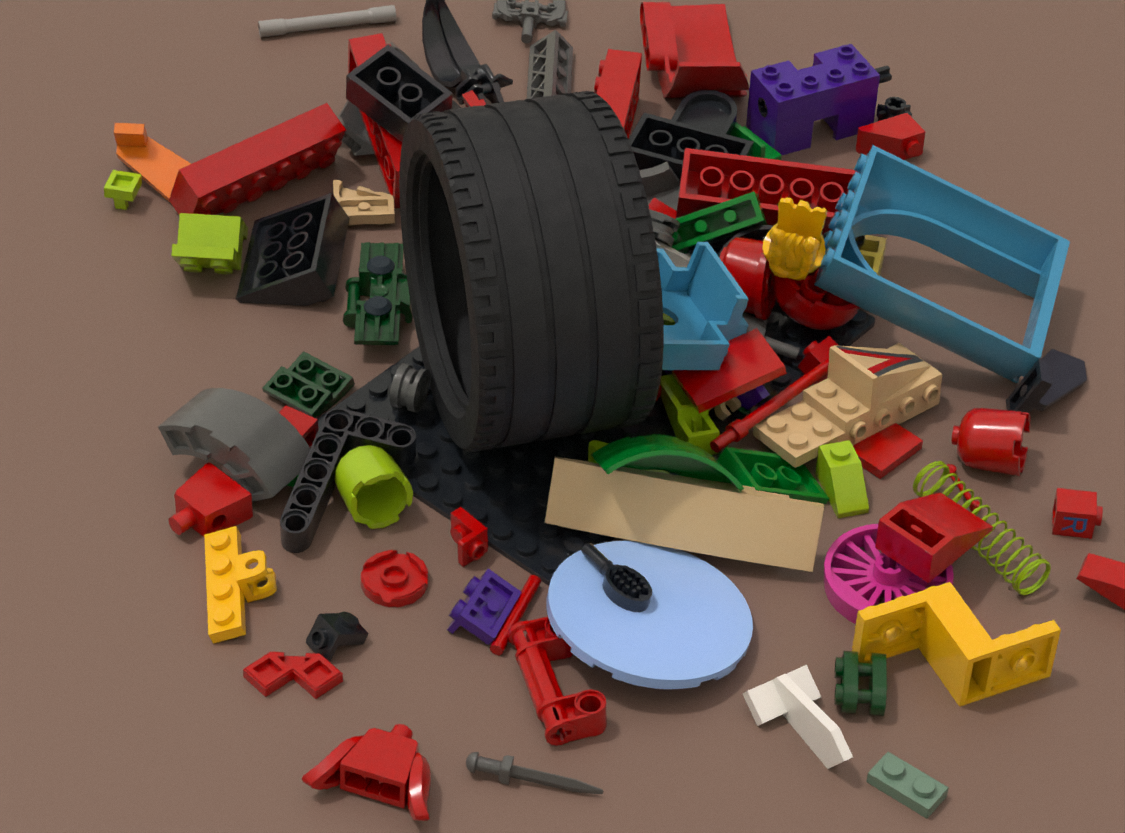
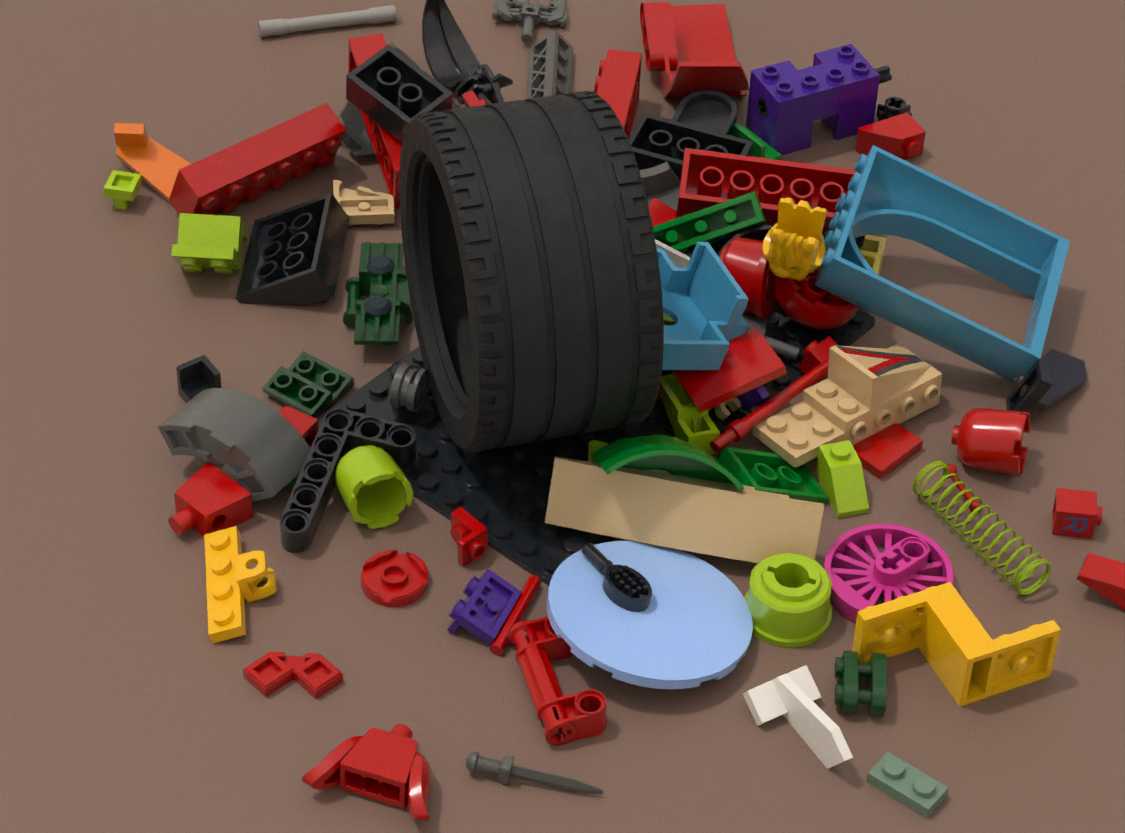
black bracket [306,612,369,661] -> none
dark grey wheel [649,209,680,247] -> none
red slope [875,492,993,583] -> none
none -> black panel [176,355,221,403]
none -> lime wheel [744,553,833,648]

